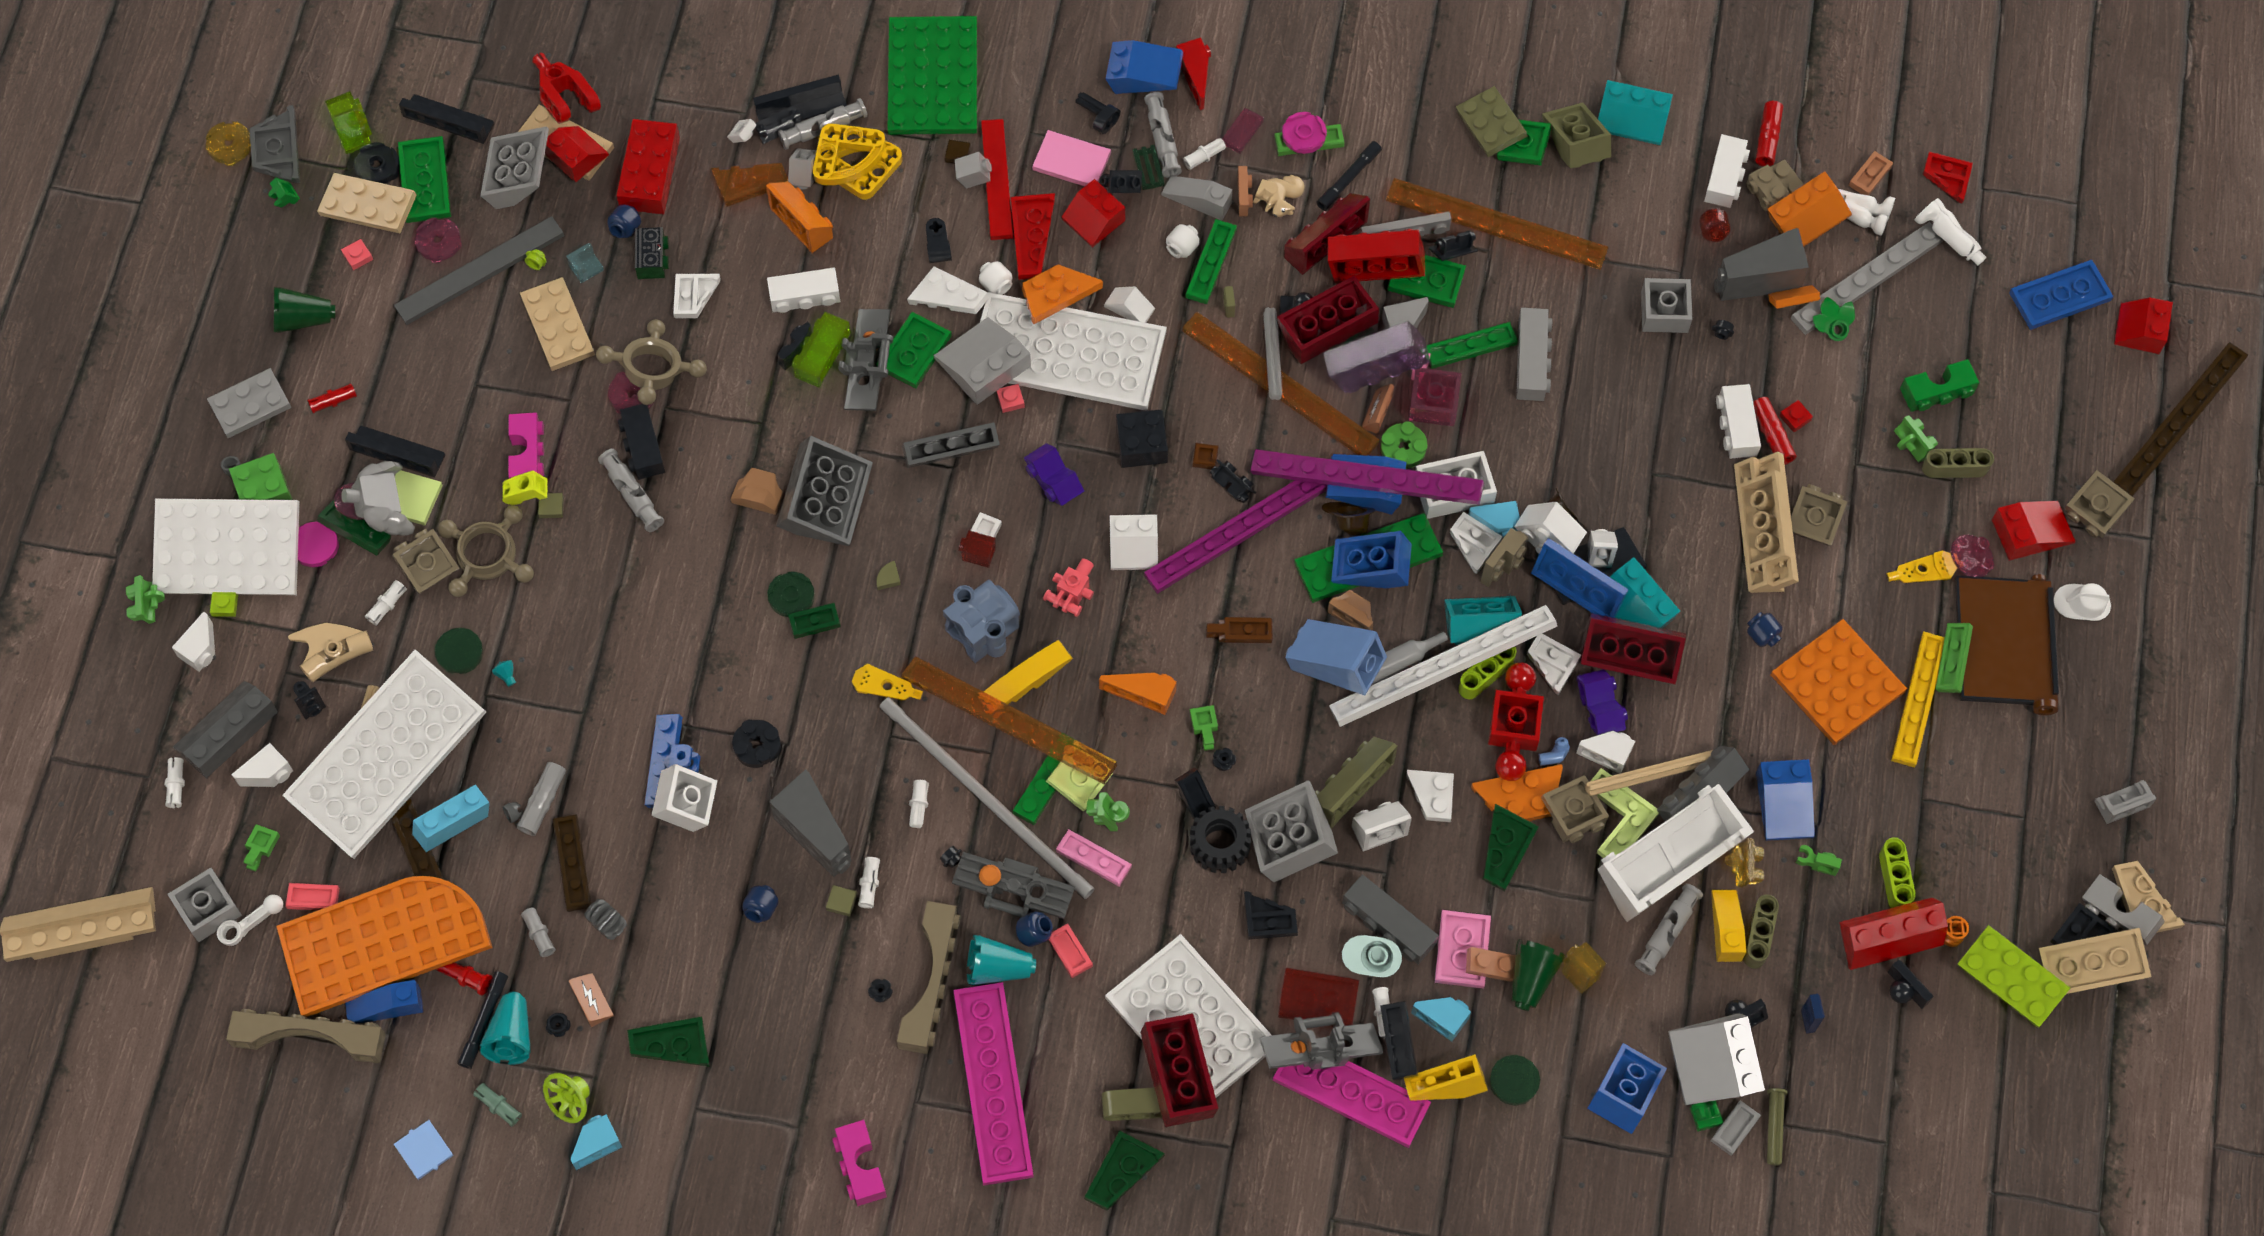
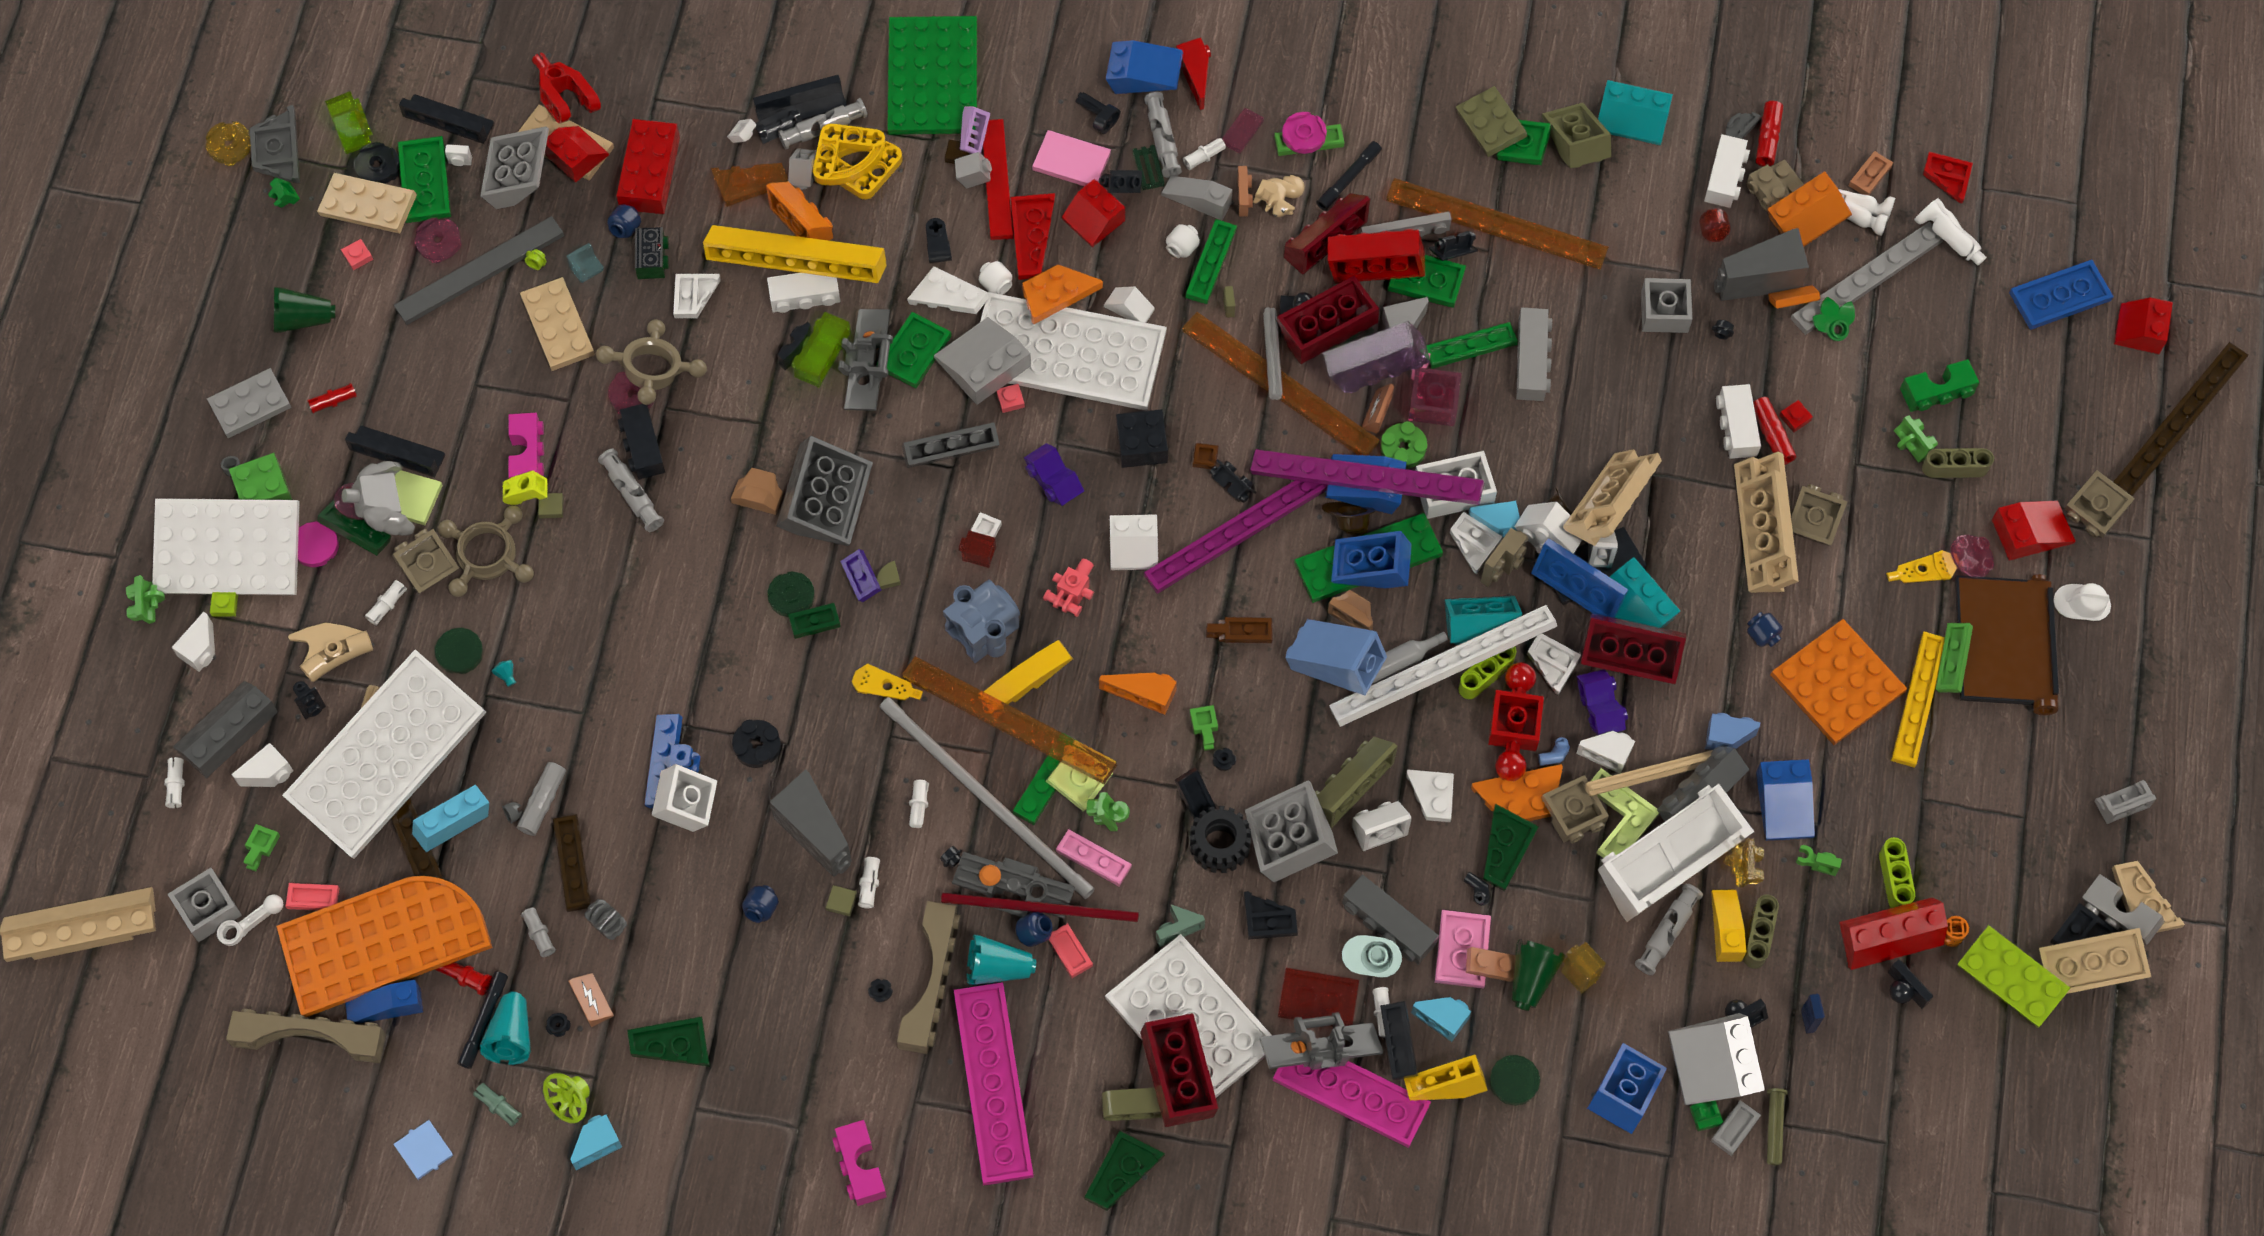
none -> white plate [445,145,472,166]
none -> yellow brick [703,225,887,283]
none -> dark purple plate [840,549,881,602]
none -> dark red piece [941,893,1139,922]
none -> lavender slope [960,106,990,154]
none -> sand green slope [1156,905,1205,947]
none -> black arm [1463,872,1490,906]
none -> tan slope [1563,449,1662,546]
none -> medium blue slope [1705,713,1760,750]
none -> dark grey tile [1725,112,1762,139]

